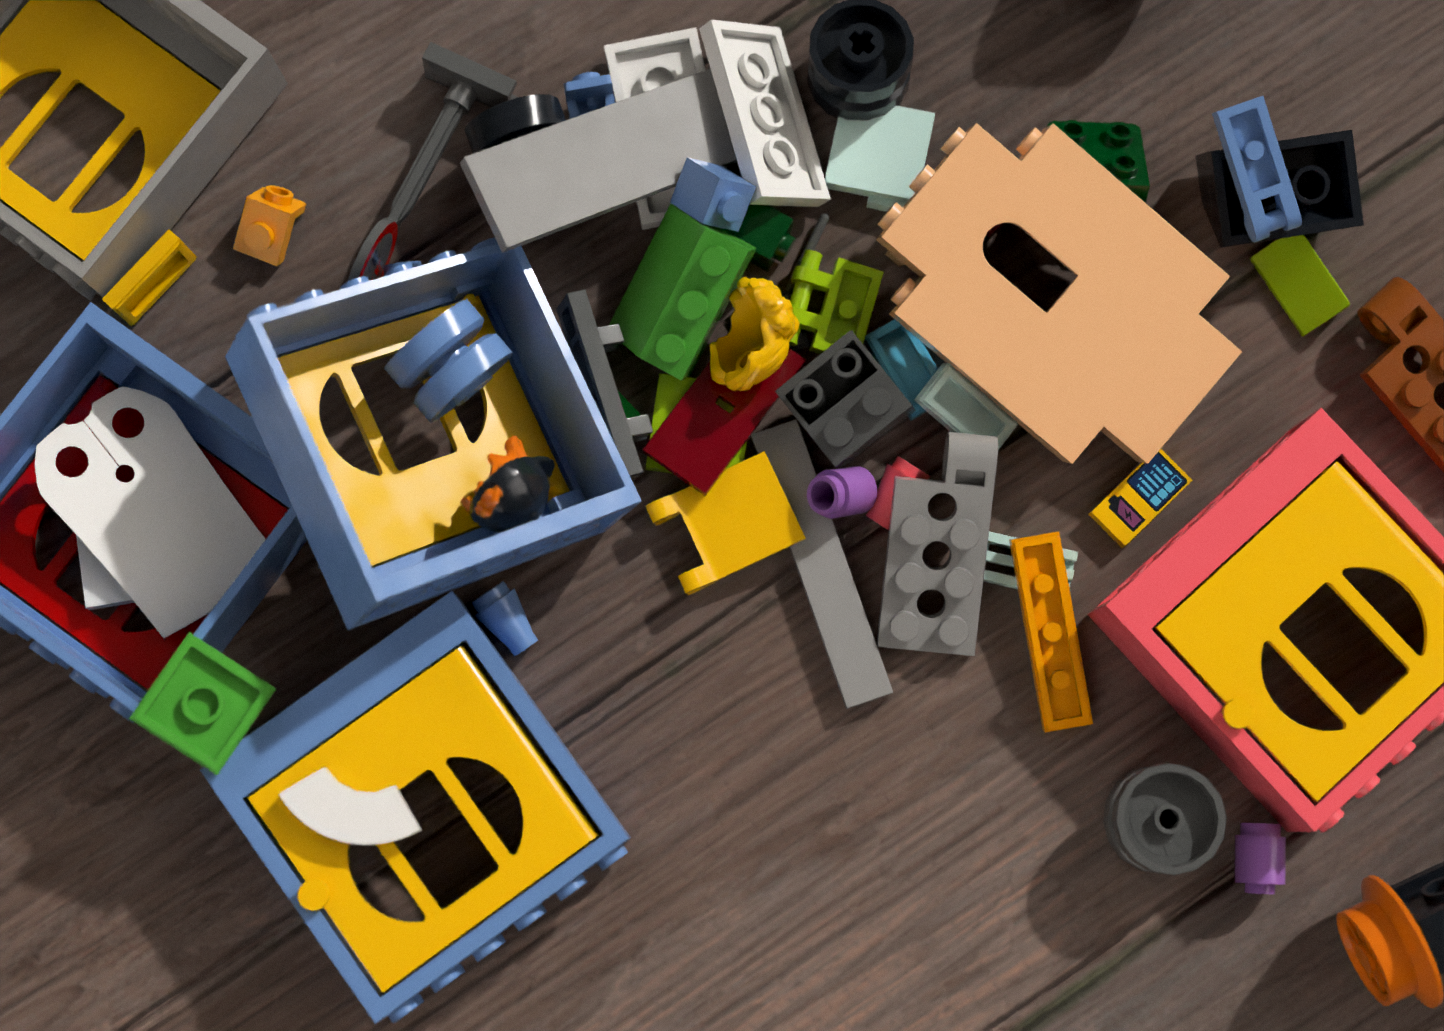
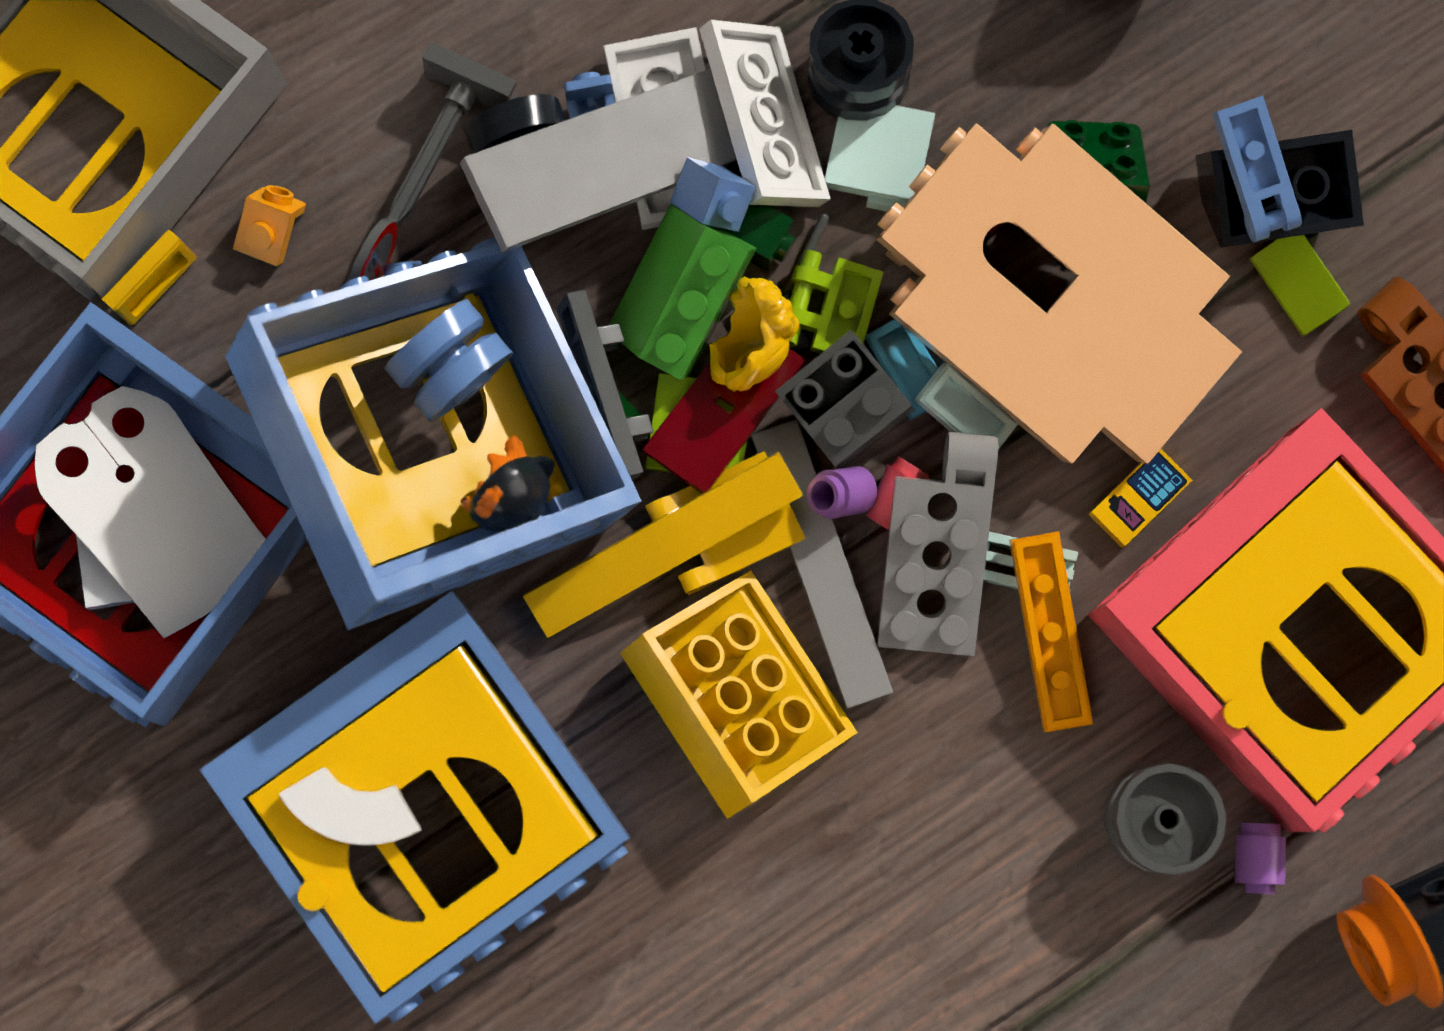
bright green tile [129,632,277,775] -> none
medium blue cone [471,581,538,656] -> none
none -> yellow tile [523,451,803,638]
none -> yellow slope [620,570,858,819]

